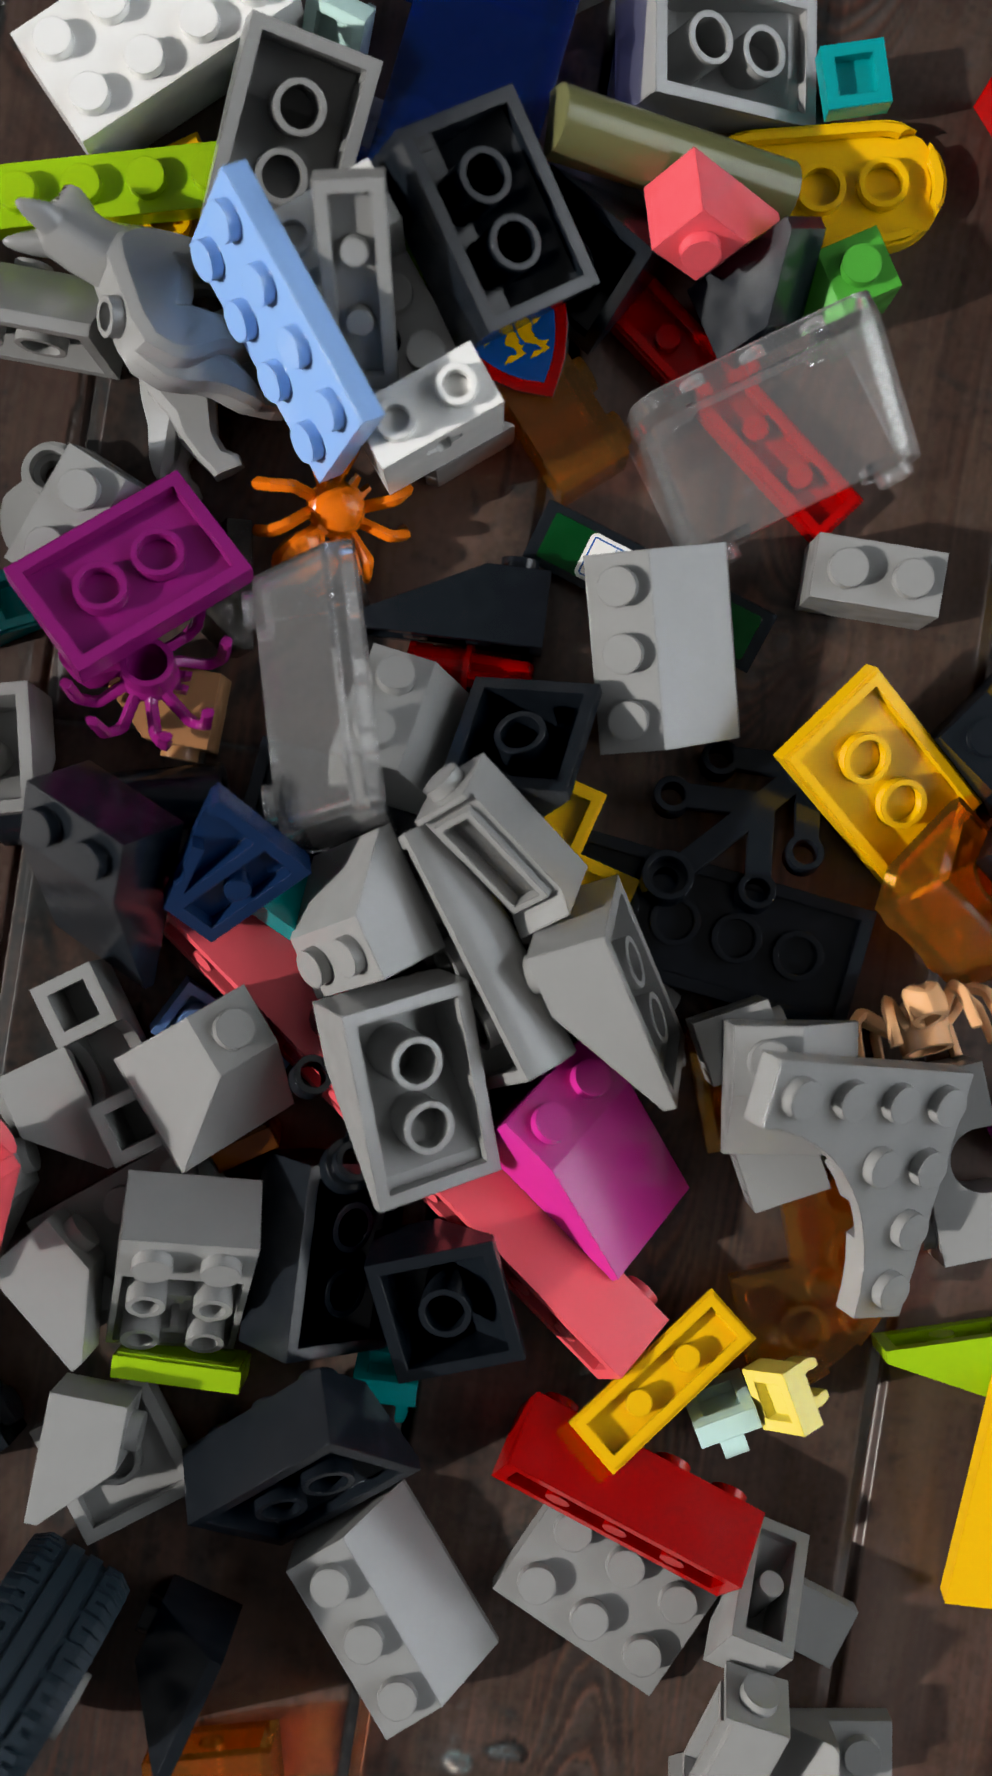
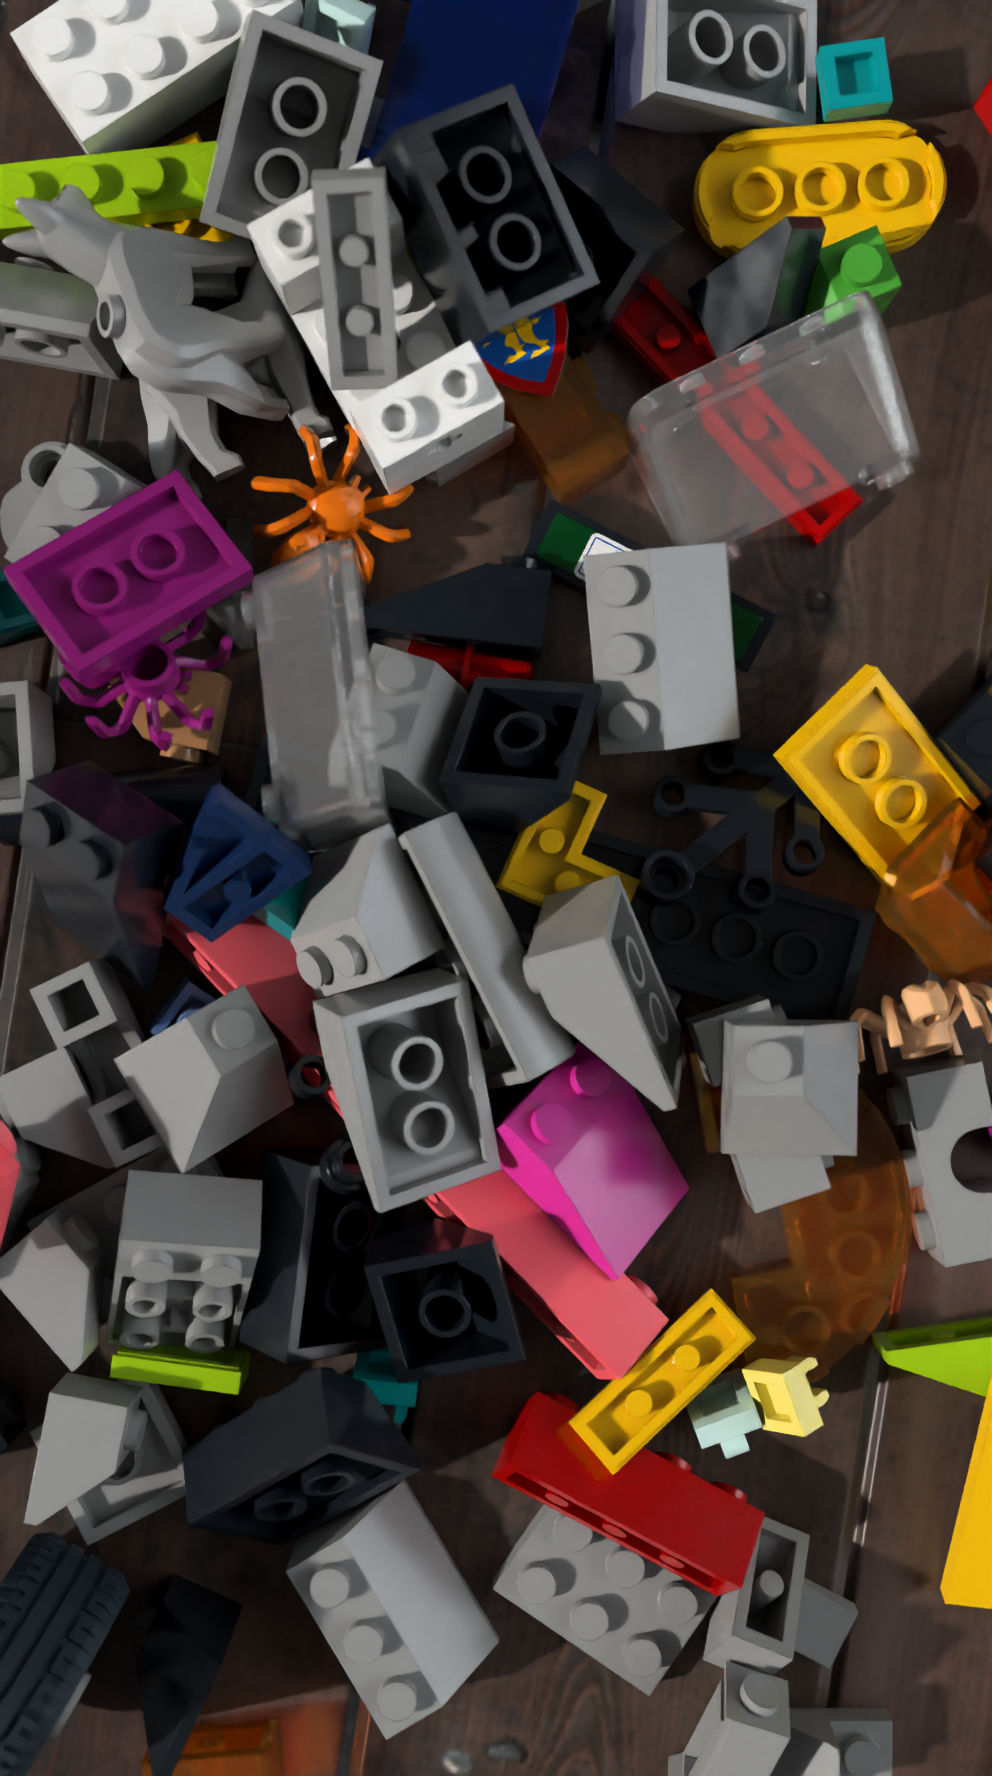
light blue plate [189,159,386,483] -> none
reddish brown tile [211,1115,283,1173] -> none
light grey window [415,753,588,939] -> none
olive brick [544,82,802,220] -> none
coral slope [644,147,780,281] -> none
light grey plate [744,1050,974,1319] -> none
light grey brick [795,532,949,630] -> none

